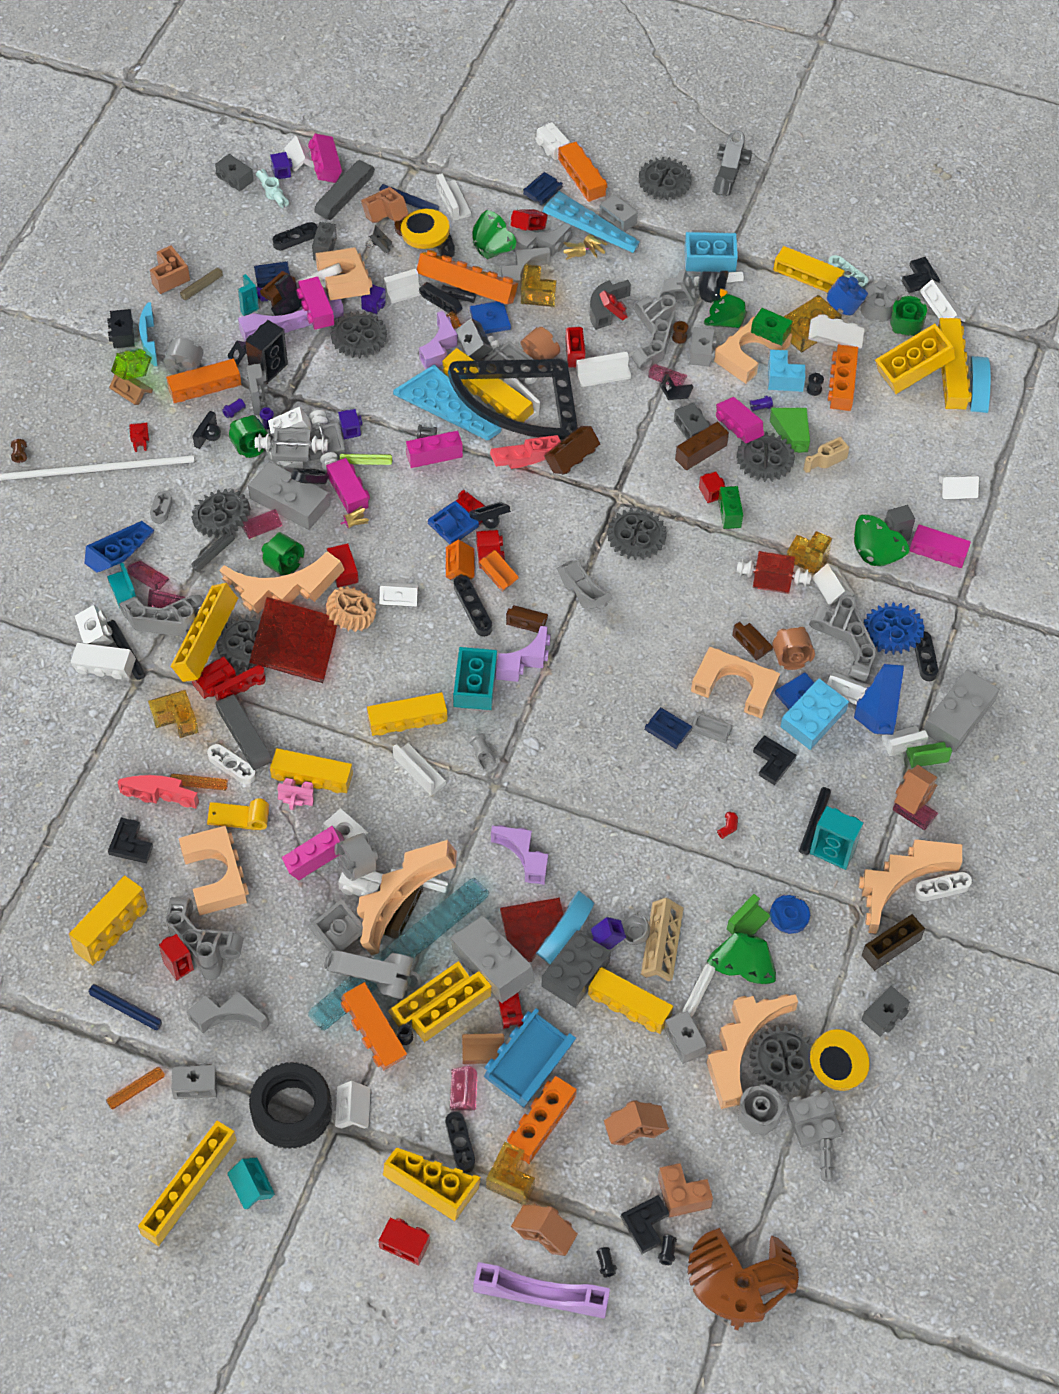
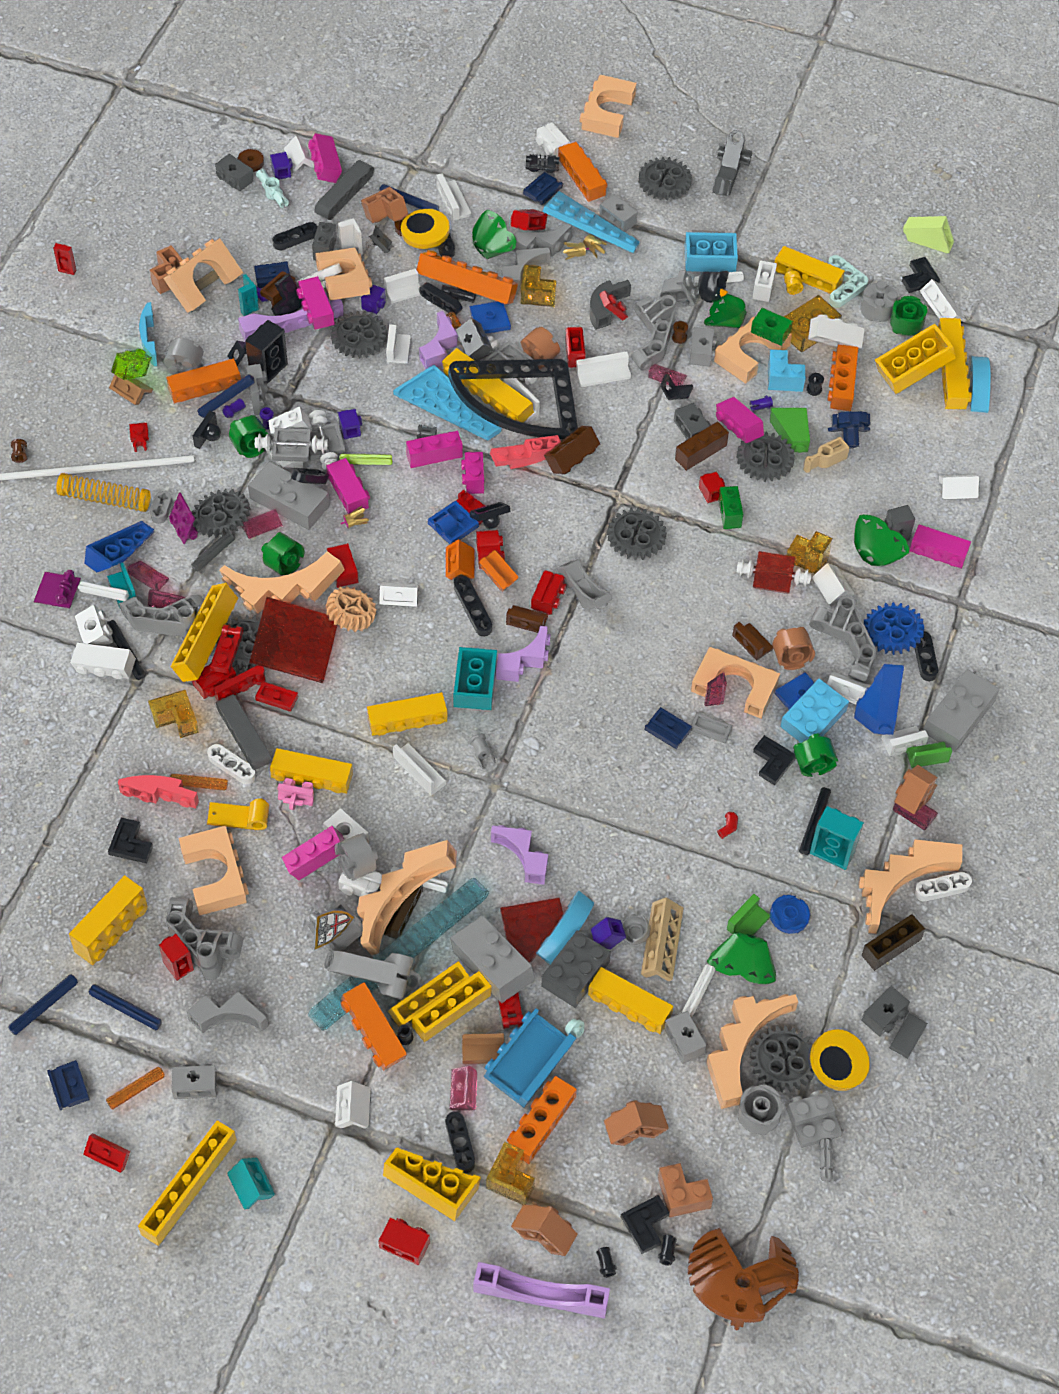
black brick [107,309,135,349] -> none
black tyre [249,1062,332,1149] -> none
blue brick [826,276,868,316] -> none
none -> dark blue axle [8,974,78,1035]
none -> magenta hinge [34,570,81,609]
none -> dark blue plate [47,1060,90,1111]
none -> red plate [53,243,77,275]
none -> yellow piece [56,473,151,512]
none -> white axle [78,581,129,601]
none -> red plate [83,1133,130,1173]
none -> light nougat arch [163,238,244,313]
none -> magenta hinge [169,492,198,544]
none -> dark blue axle [197,374,255,418]
none -> red plate [210,624,243,674]
none -> reddish brown piece [237,149,264,172]
none -> red plate [255,682,299,712]
none -> shield [309,910,354,950]
none -> white panel [338,218,363,255]
none -> white panel [386,324,411,363]
none -> dark pink brick [461,452,484,494]
none -> black hinge [526,154,559,173]
none -> red brick [531,570,567,615]
none -> light aqua plate [565,1019,584,1038]
none -> light nougat arch [580,75,637,138]
none -> clear pink slope [704,673,727,706]
none -> white brick [752,261,777,302]
none -> yellow wheel [784,271,804,295]
none -> green brick [793,734,838,777]
none -> dark blue piece [828,411,871,448]
none -> dark grey tile [889,1013,928,1059]
none -> yellowish green slope [903,216,954,253]

